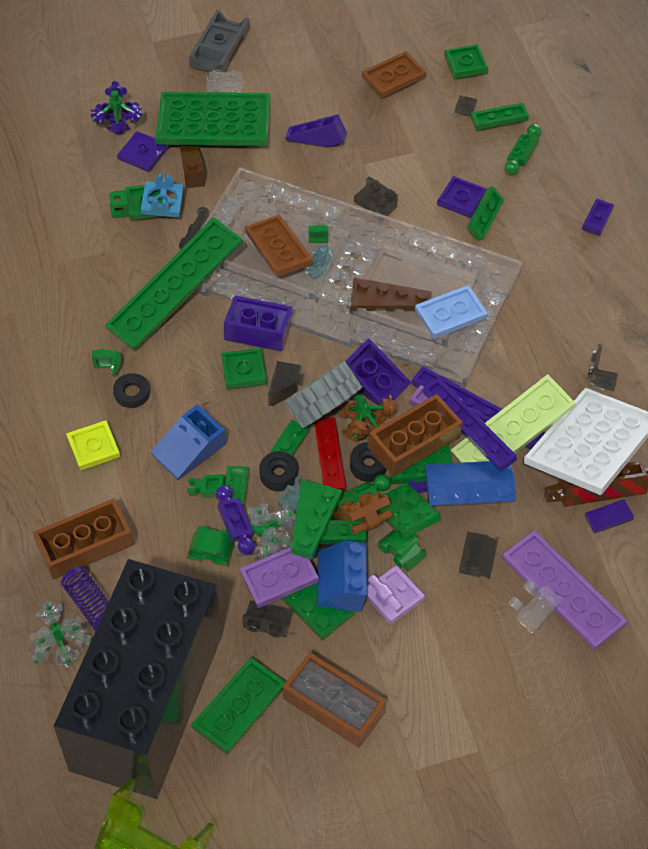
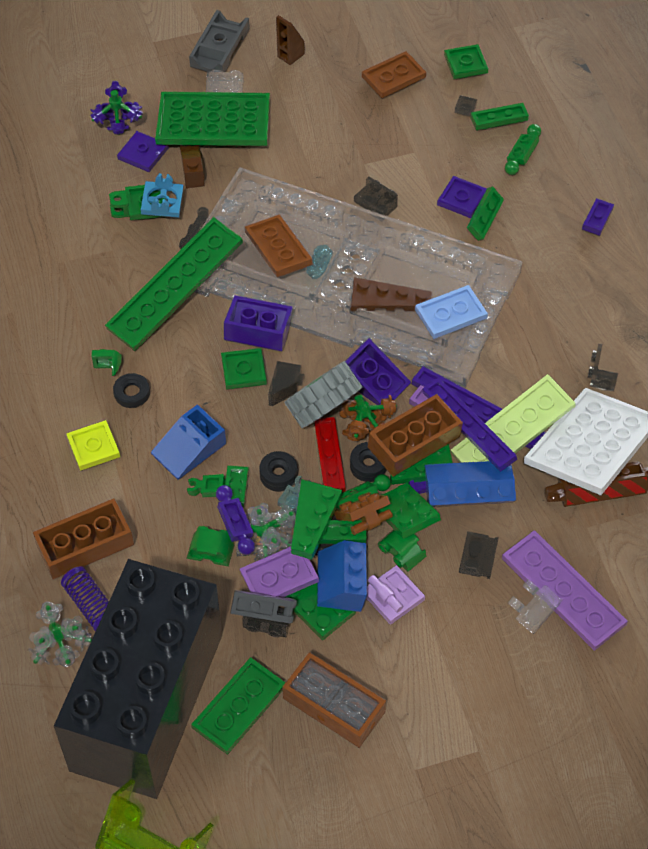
green plate [271,419,310,457] -> none
dark purple slope [285,114,347,147] -> none
green tile [308,225,328,243] -> none
dark purple tile [585,499,634,534] -> none
none -> dark grey plate [230,590,297,623]
none -> reddish brown slope [276,15,305,65]

